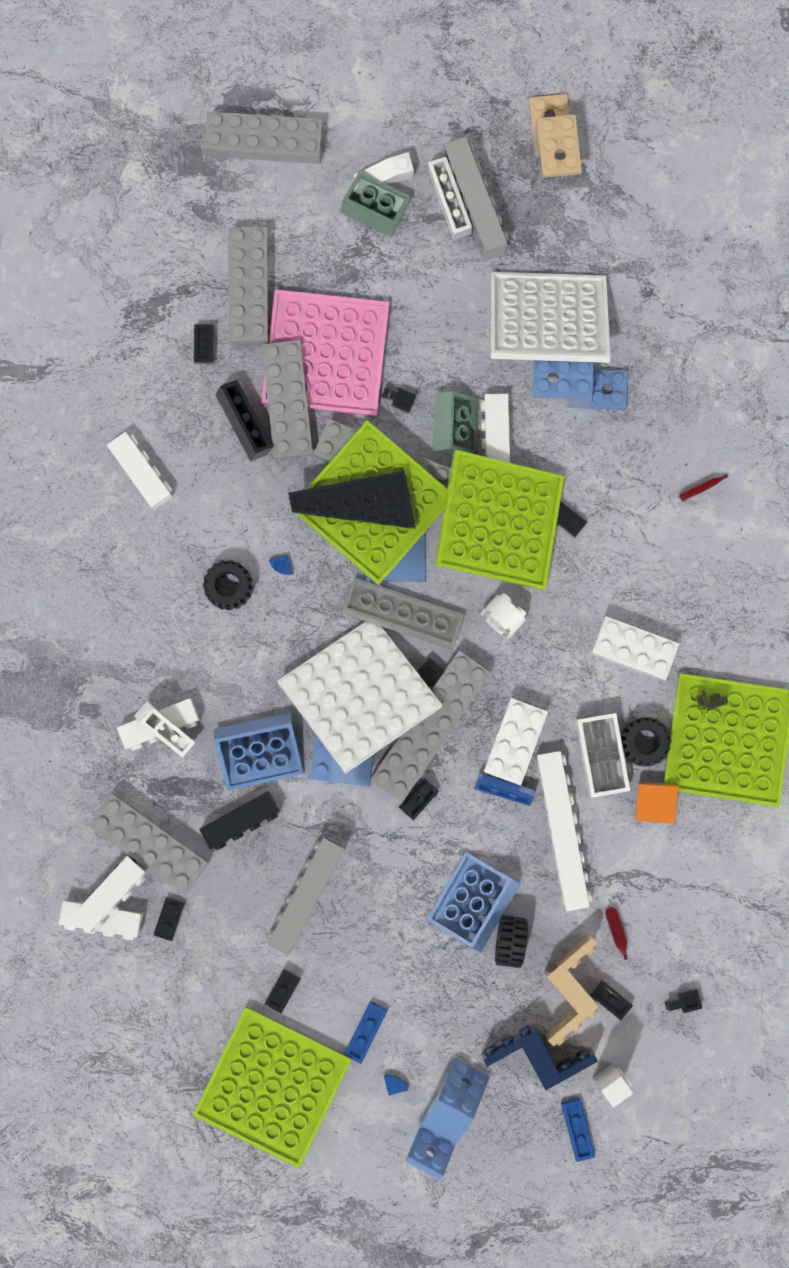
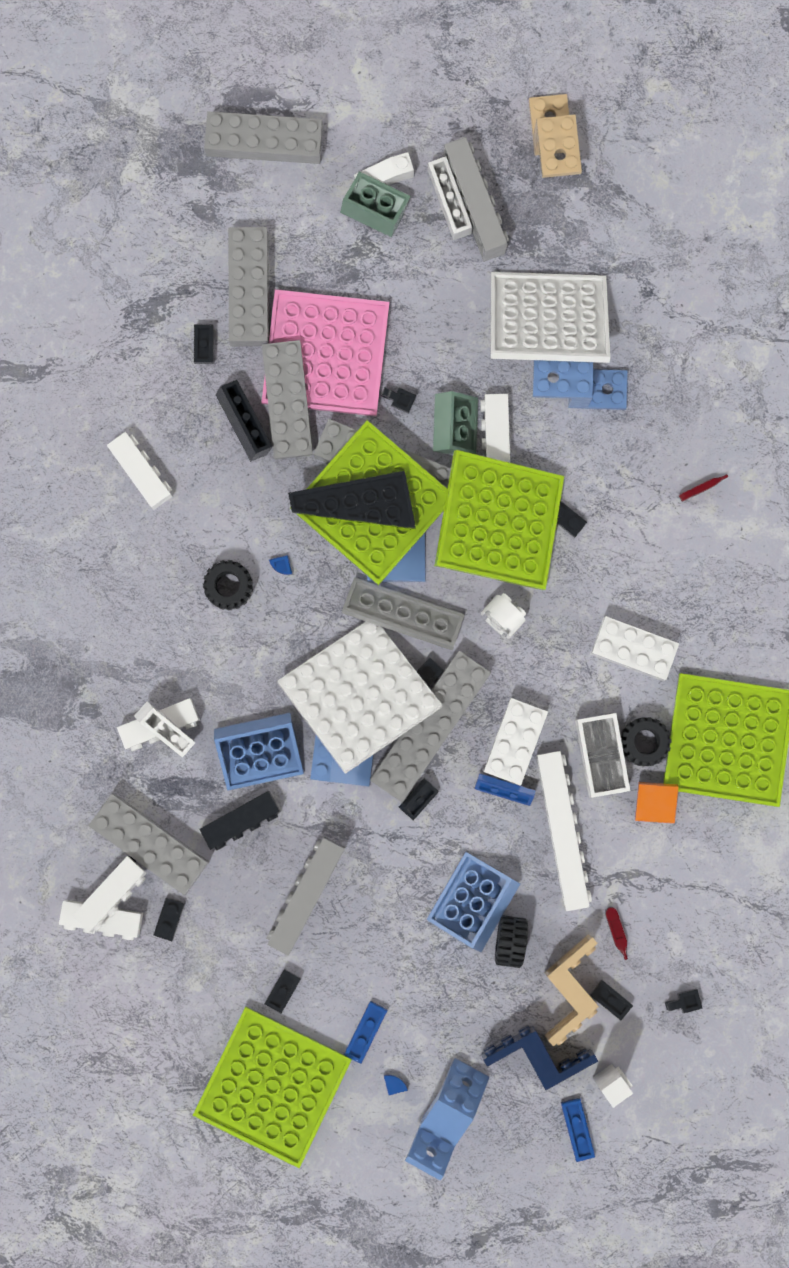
clear smoke bracket [696,689,729,710] -> none

